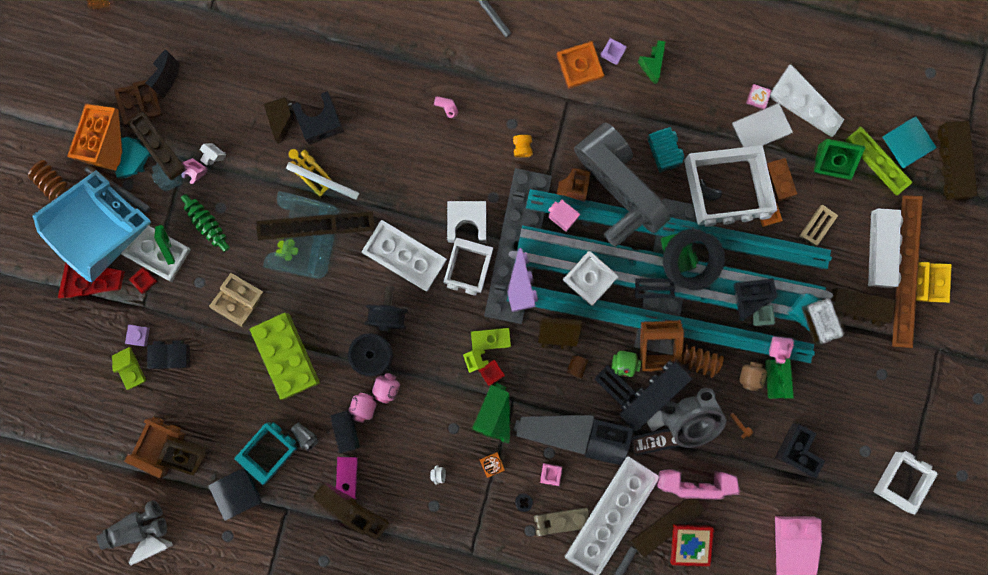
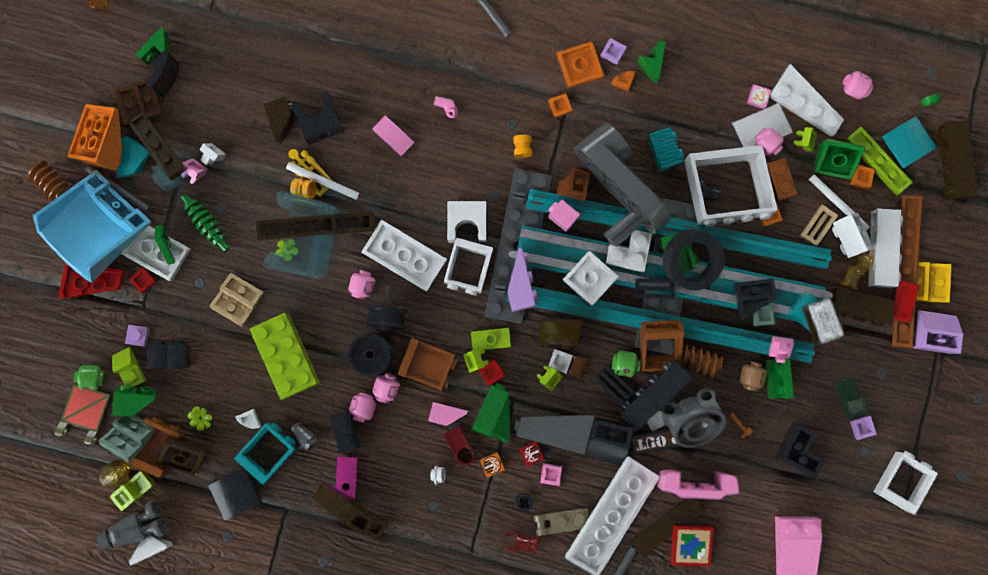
none -> flag [55,384,111,445]
none -> bright green head [74,365,104,390]
none -> clear yellow head [98,460,130,489]
none -> sand green slope [99,415,156,463]
none -> lime slope [110,470,156,512]
none -> green slope [112,385,157,417]
none -> green slope [135,27,170,65]
none -> lime plant [188,406,212,431]
none -> white tile [236,409,262,429]
none -> light orange wheel [290,178,317,199]
none -> bright pink head [348,270,376,300]
none -> bright pink slope [372,116,414,156]
none -> dark orange panel [398,338,458,391]
none -> bright pink tile [428,402,468,426]
none -> dark red piece [443,426,475,465]
none -> clear red piece [502,533,538,554]
none -> red tile [519,441,544,467]
none -> lime tile [537,366,563,392]
none -> orange tile [548,93,573,118]
none -> white tile [548,349,573,374]
none -> white plate [605,230,652,272]
none -> orange tile [611,71,636,91]
none -> bright pink head [754,128,784,156]
none -> lime tile [794,127,817,152]
none -> white bar [809,174,870,231]
none -> white slope [832,213,874,258]
none -> clear green slope [834,377,866,420]
none -> clear yellow connector [840,253,873,290]
none -> bright pink head [843,71,873,99]
none -> orange tile [850,165,875,189]
none -> lavender tile [850,415,877,440]
none -> red tile [892,281,920,323]
none -> lavender slope [913,310,963,354]
none -> green tile [920,94,942,107]

